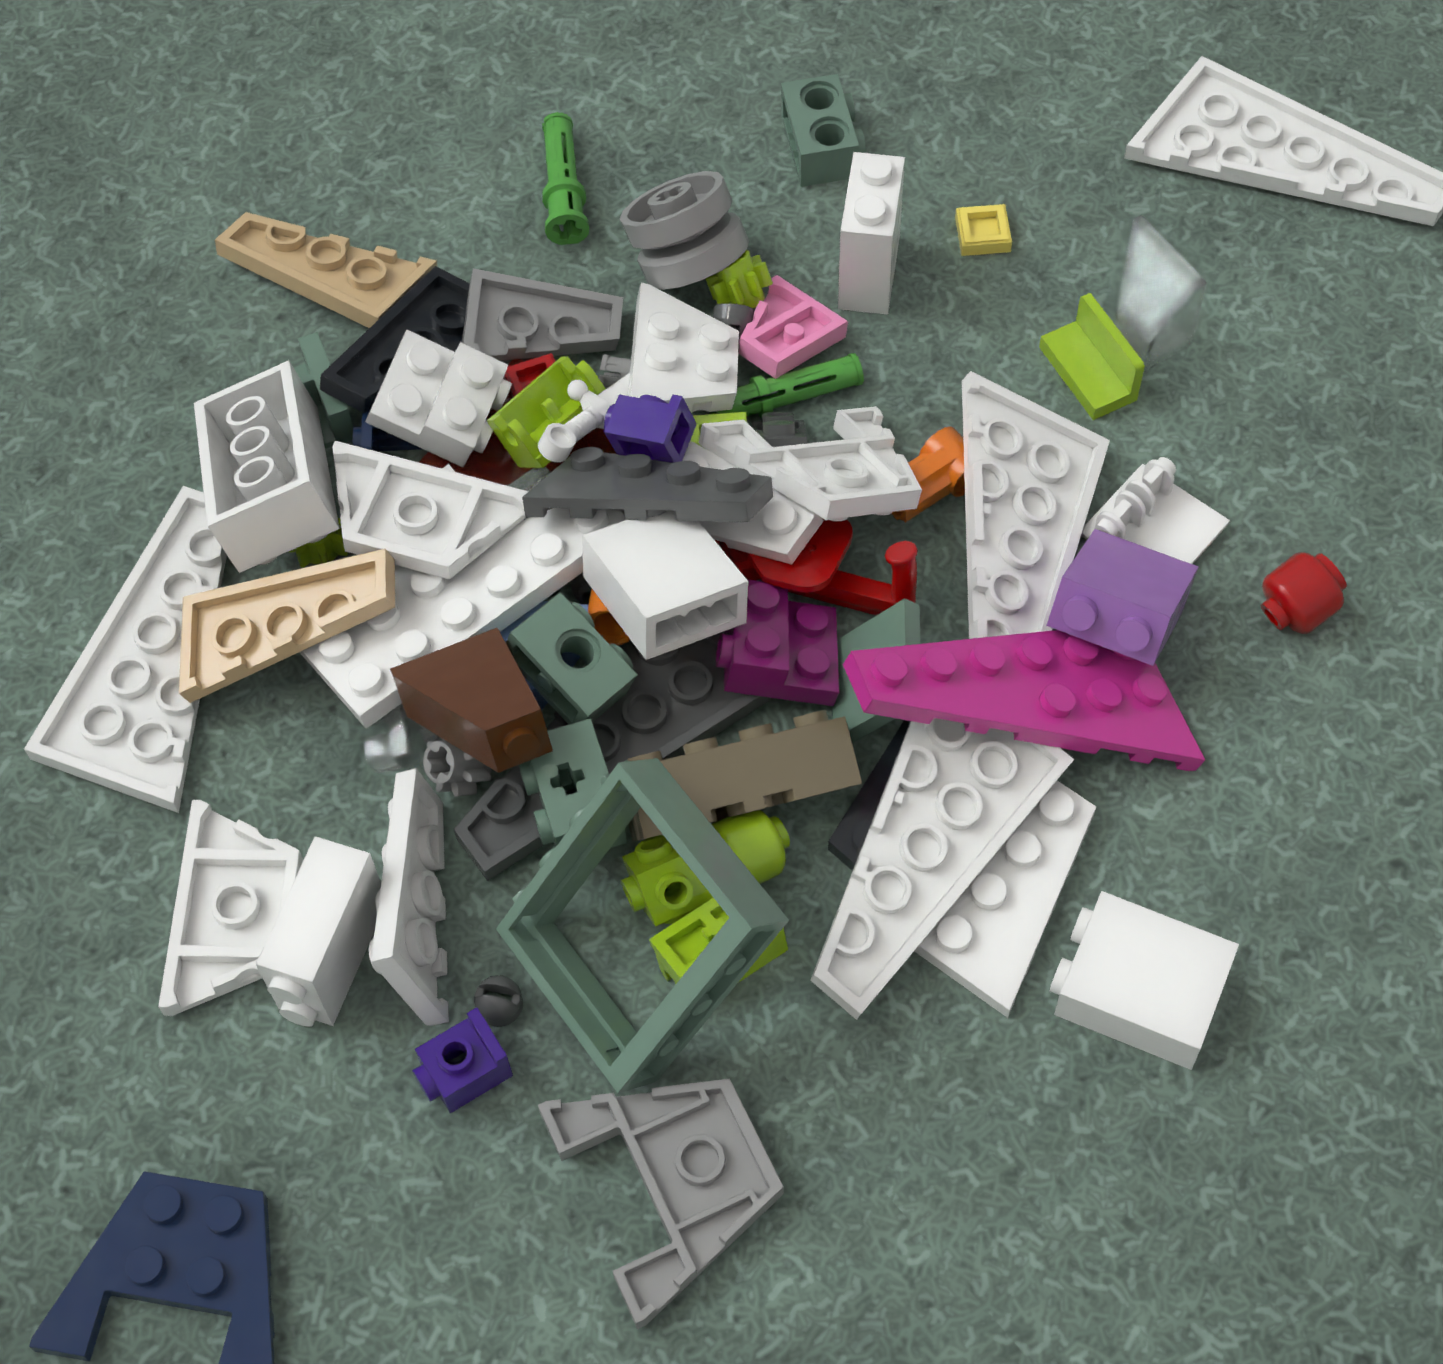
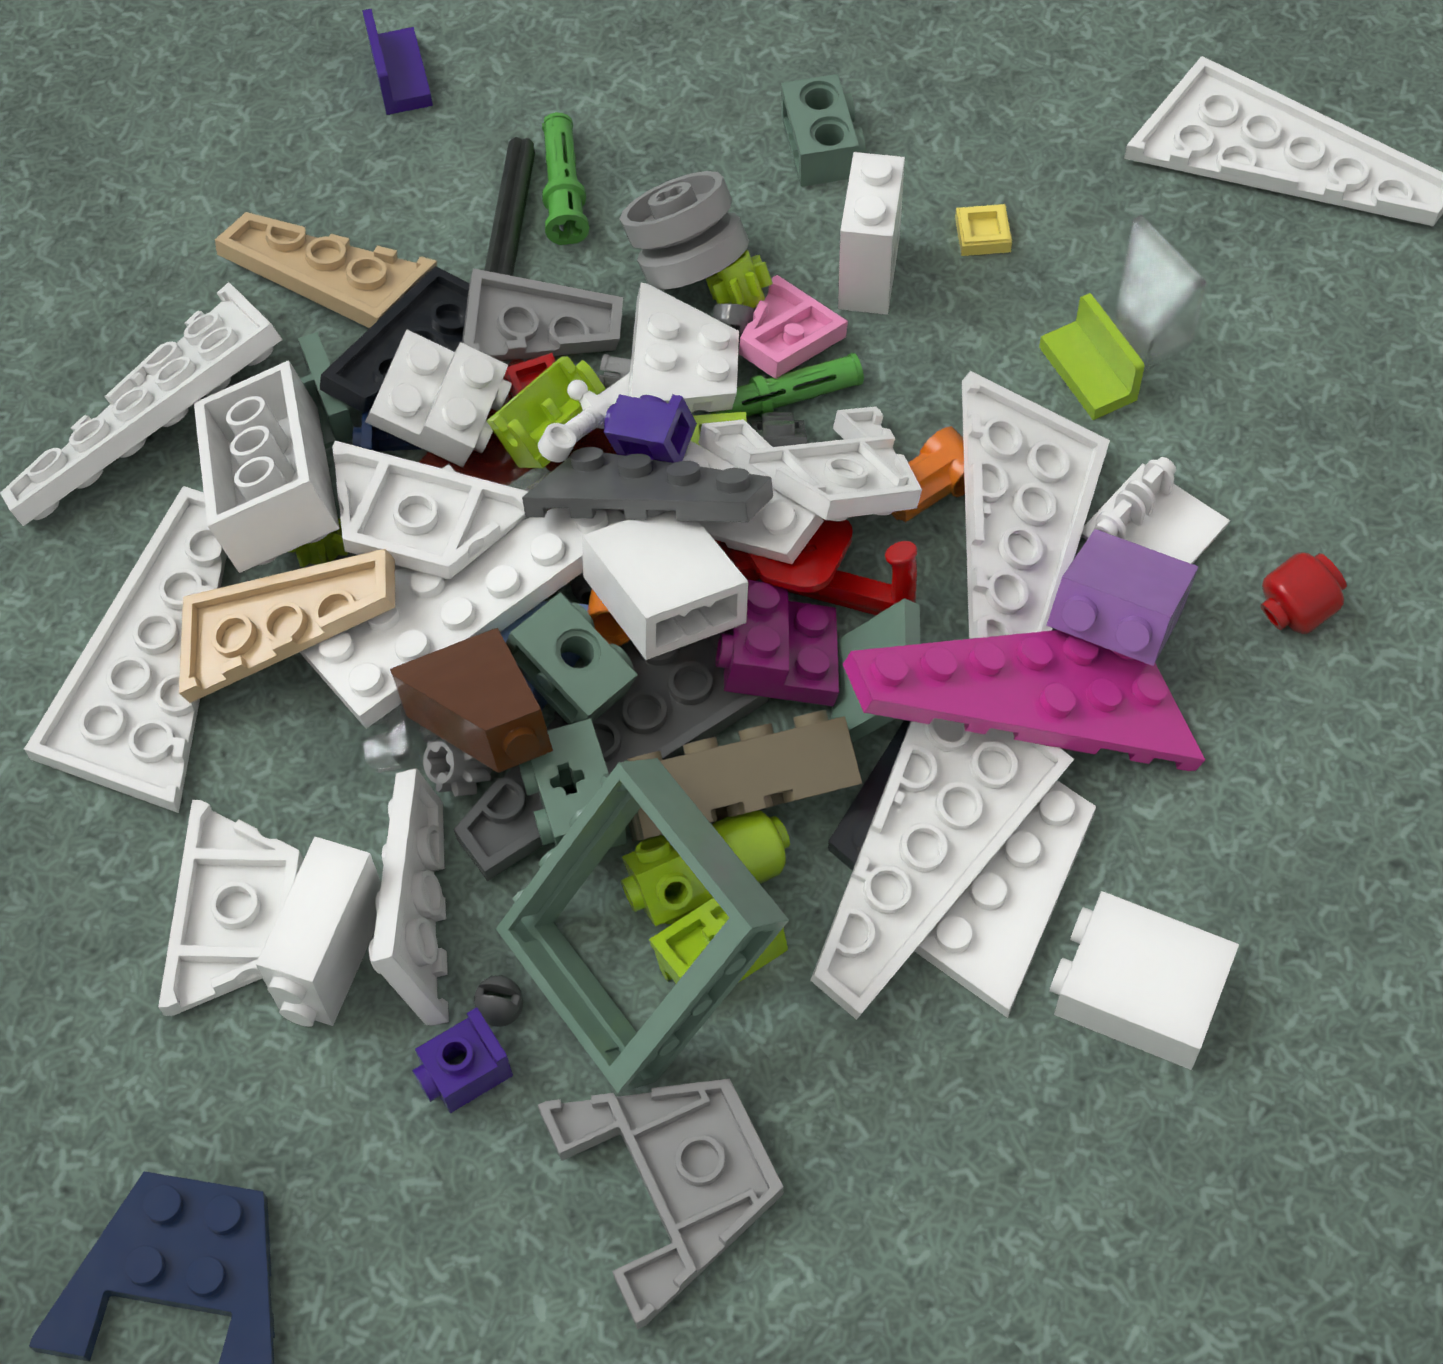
none -> white wing [0,282,282,526]
none -> dark purple panel [362,9,433,115]
none -> pearl dark grey axle [484,137,535,276]

